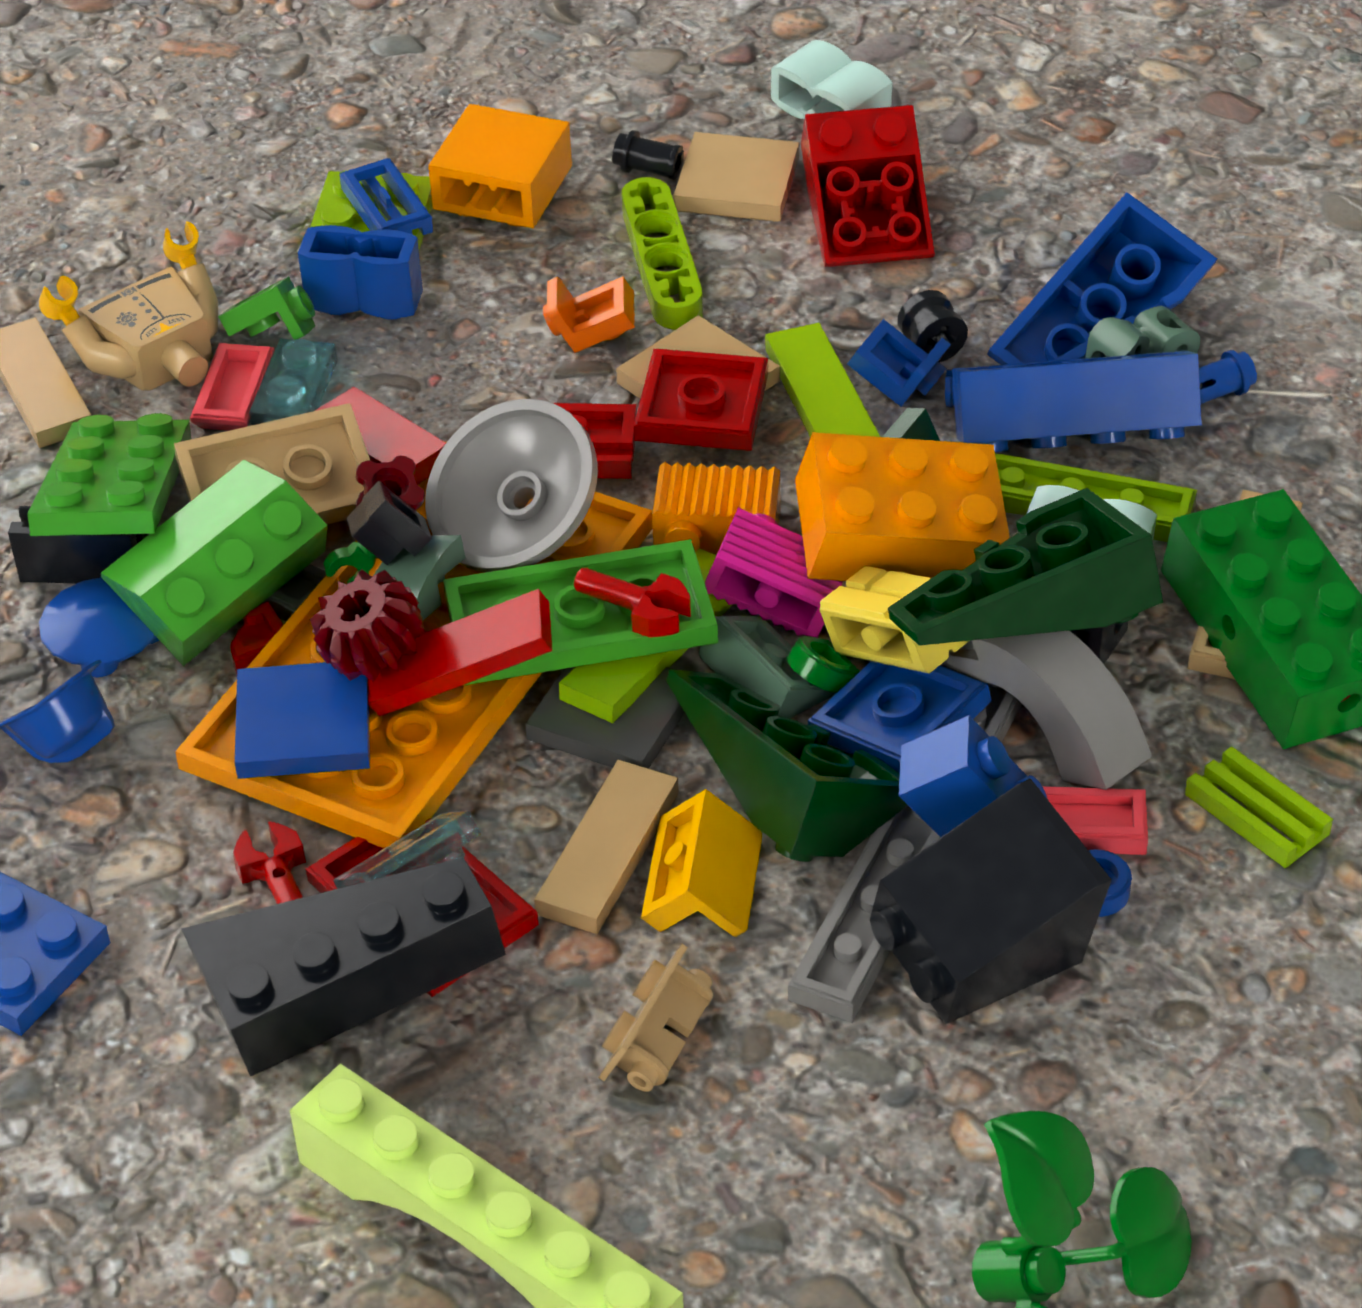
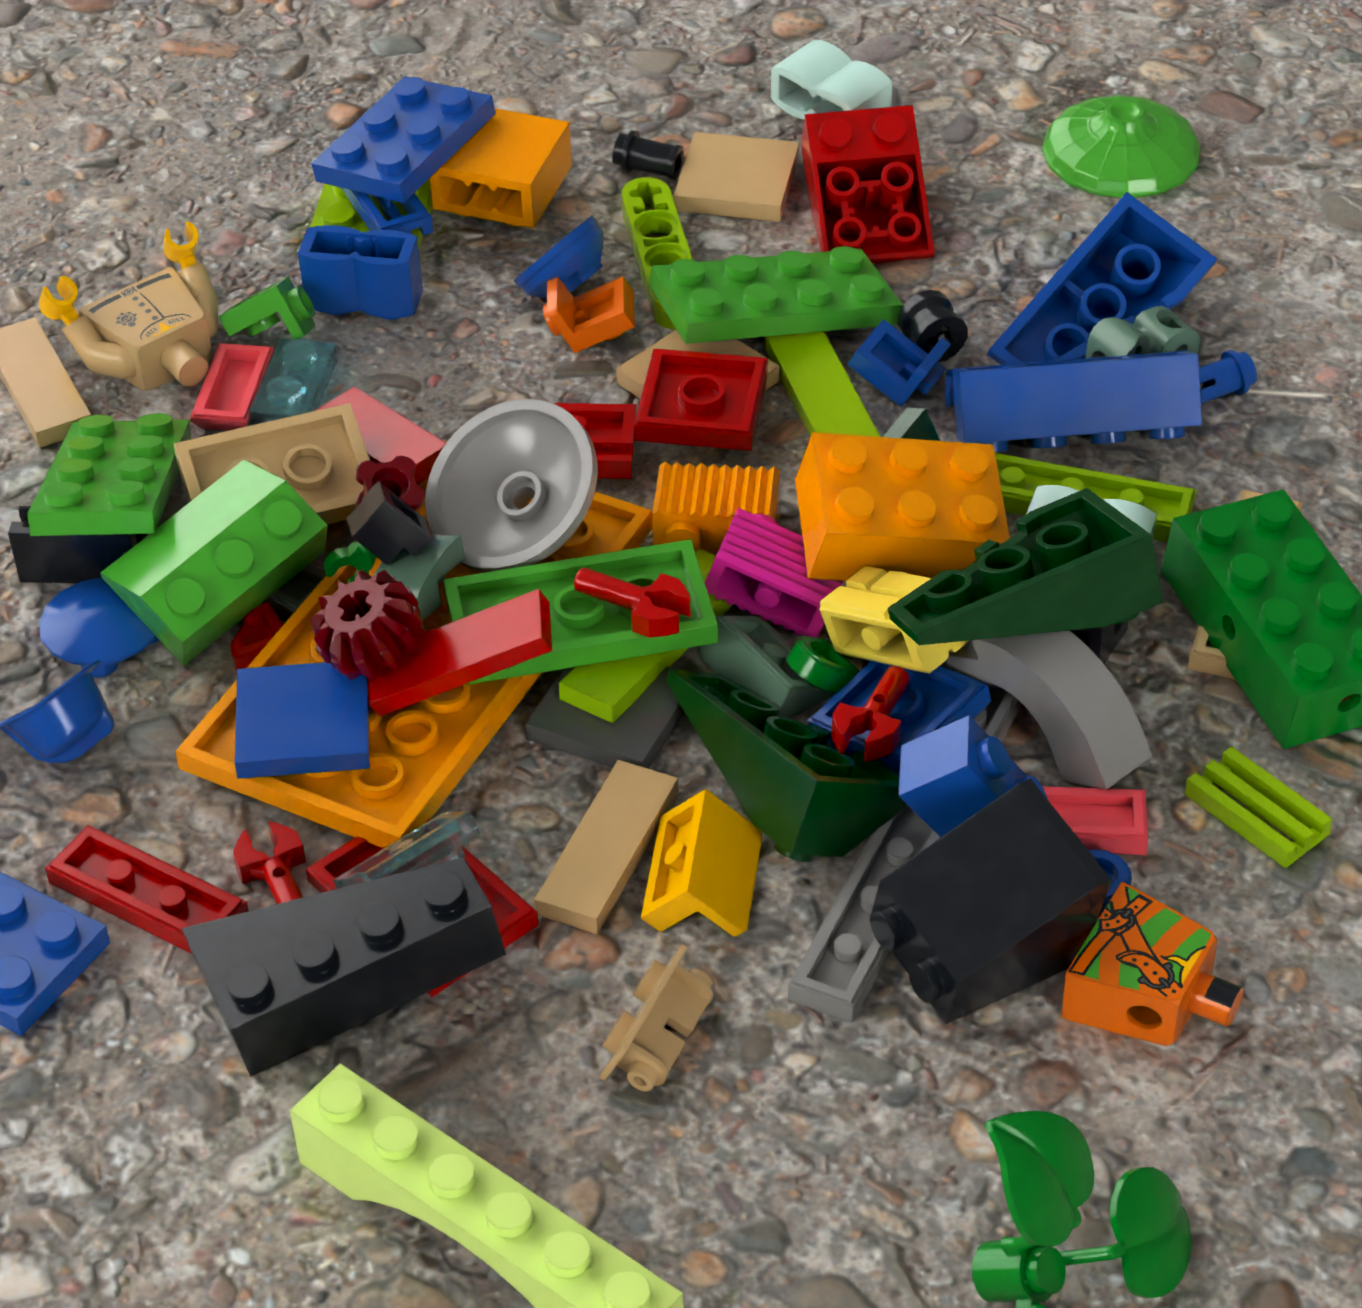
none -> red tile [45,825,249,954]
none -> blue plate [311,76,496,203]
none -> blue piece [514,216,604,298]
none -> bright green plate [649,246,903,344]
none -> red bar [831,666,910,761]
none -> bright green hat [1042,95,1201,198]
none -> torso [1061,882,1244,1046]

